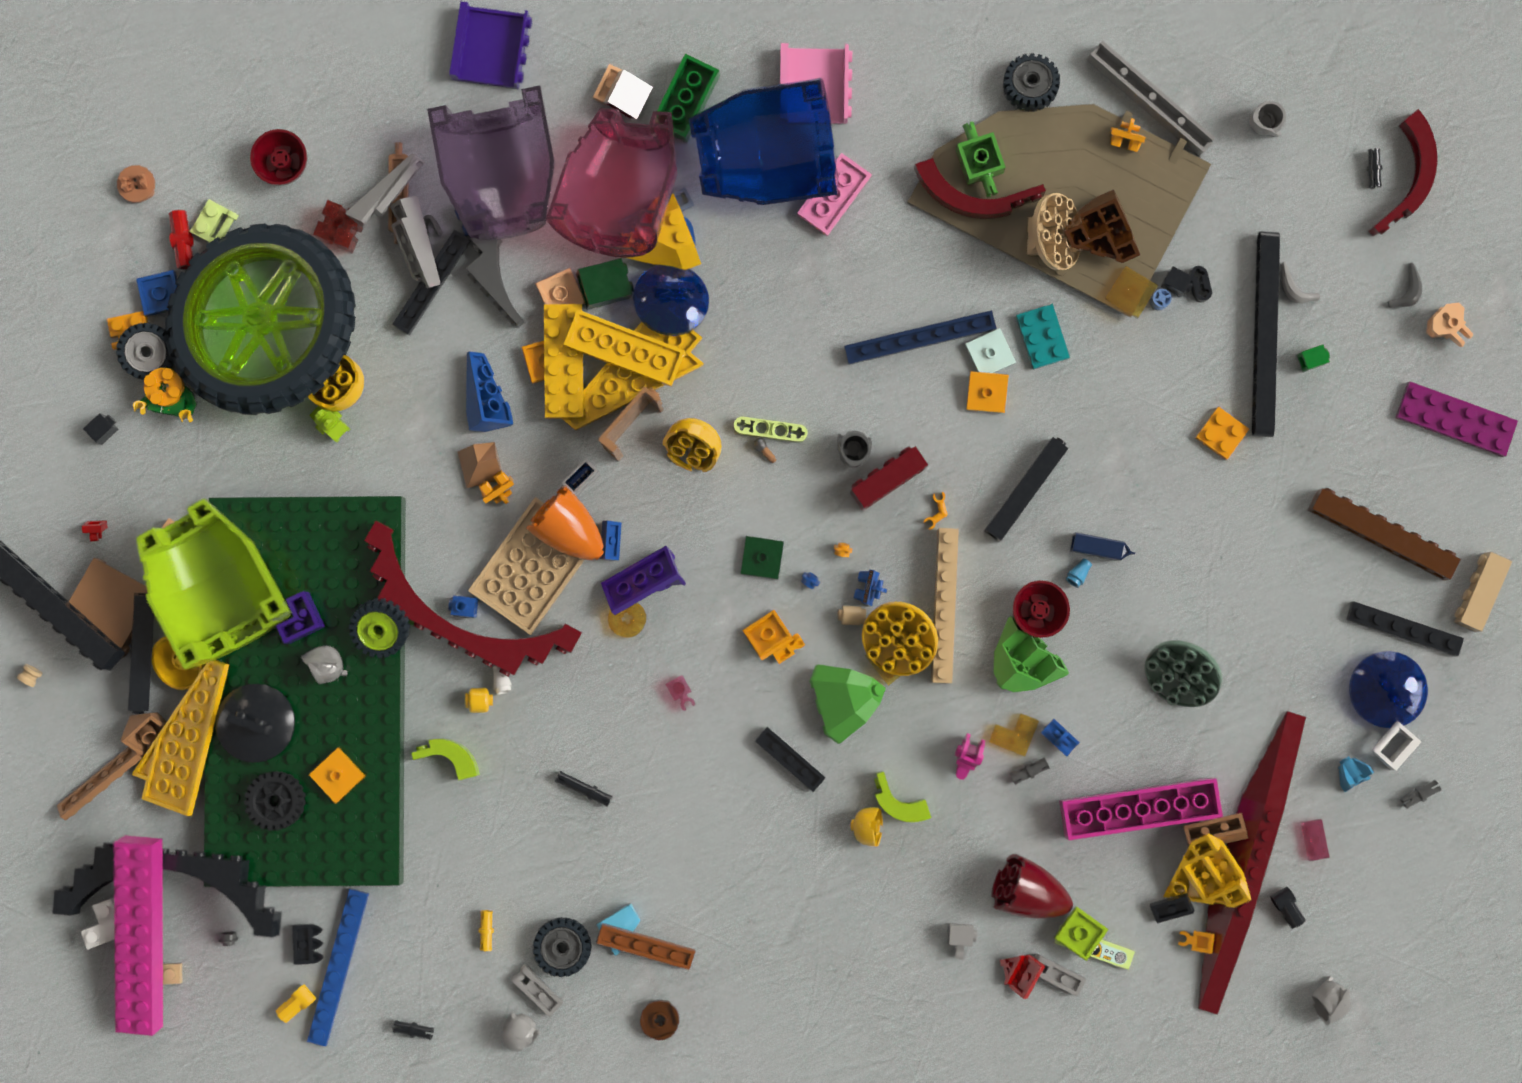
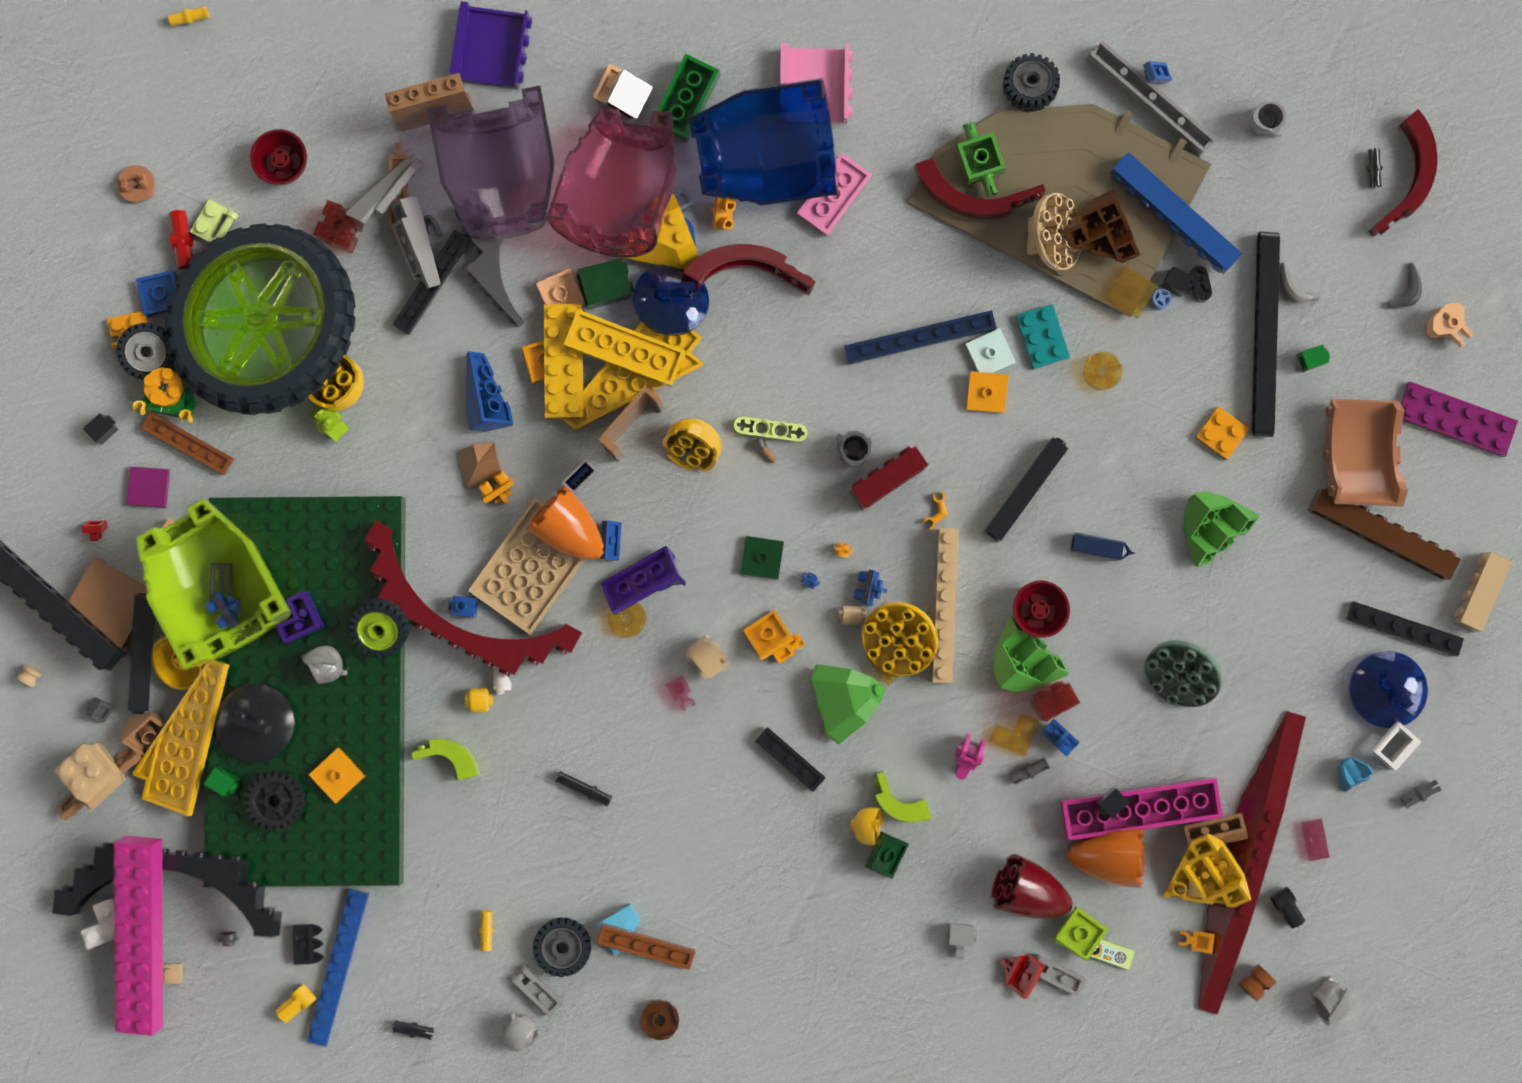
dark azure cone [1066,558,1092,588] -> none
light orange hips [1110,118,1146,152] -> none
black plate [1150,893,1194,923] -> none
none -> tan piece [54,742,126,812]
none -> dark grey tile [86,697,114,723]
none -> magenta tile [127,466,170,508]
none -> dark orange plate [141,412,234,475]
none -> yellow pin [168,6,209,27]
none -> green brick [204,767,239,797]
none -> blue hips [205,590,242,628]
none -> dark grey tile [209,562,232,602]
none -> medium nougat panel [384,73,475,132]
none -> dark red arch [681,244,816,296]
none -> tan brick [685,634,730,679]
none -> light orange hips [711,194,736,229]
none -> dark green plate [864,831,909,879]
none -> clear red brick [1030,681,1080,722]
none -> orange cylinder [1067,829,1145,888]
none -> clear yellow plate [1083,352,1123,390]
none -> black brick [1096,787,1130,819]
none -> blue brick [1110,152,1243,274]
none -> blue plate [1143,61,1172,83]
none -> bright green brick [1183,491,1260,567]
none -> dark orange wheel [1238,964,1277,1002]
none -> nougat panel [1323,399,1408,506]

